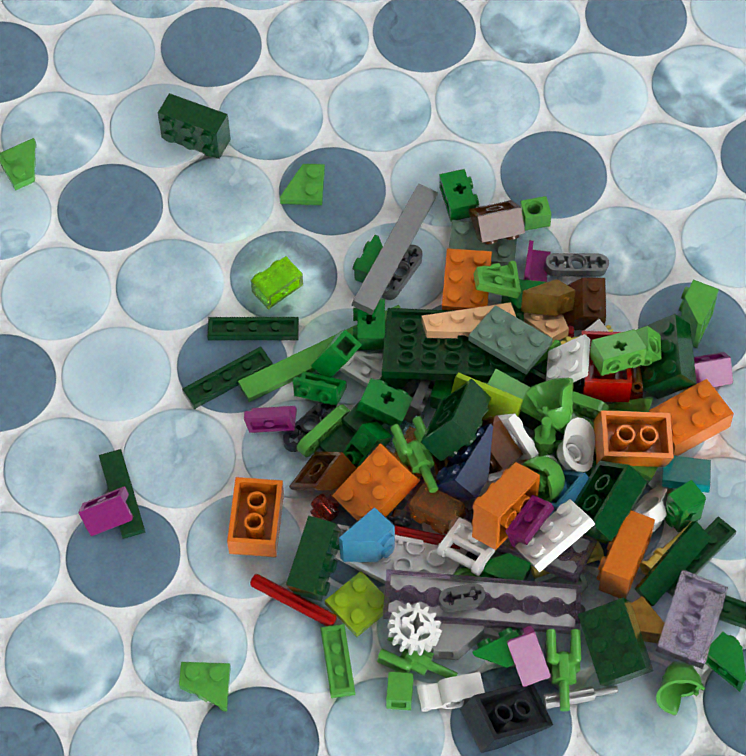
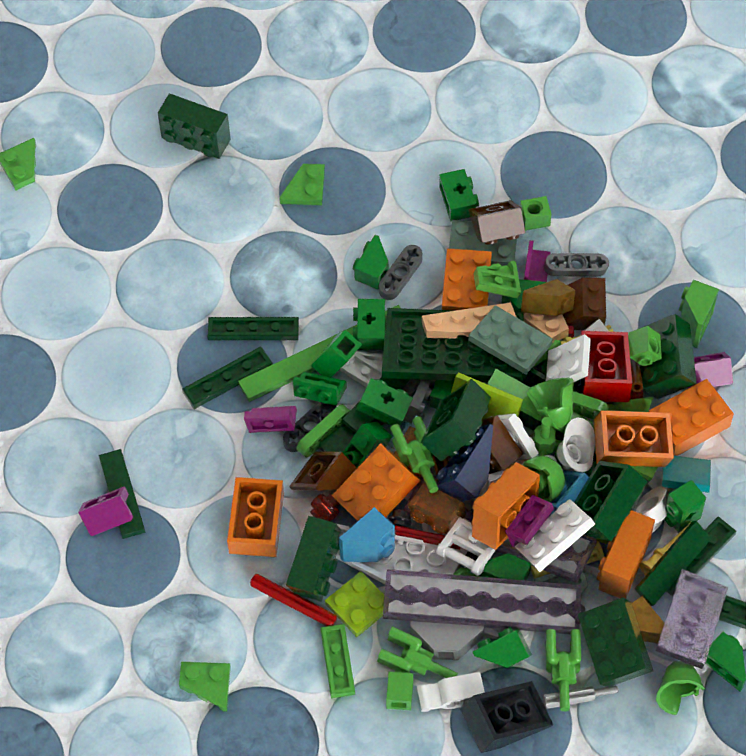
clear neon green brick [250,256,303,309] -> none
tile [351,183,438,315] -> none
white gear [387,603,442,656] -> none
dark grey beam [439,583,485,613] -> none
panel [507,625,551,687] -> none
bright green brick [589,329,647,376] -> none

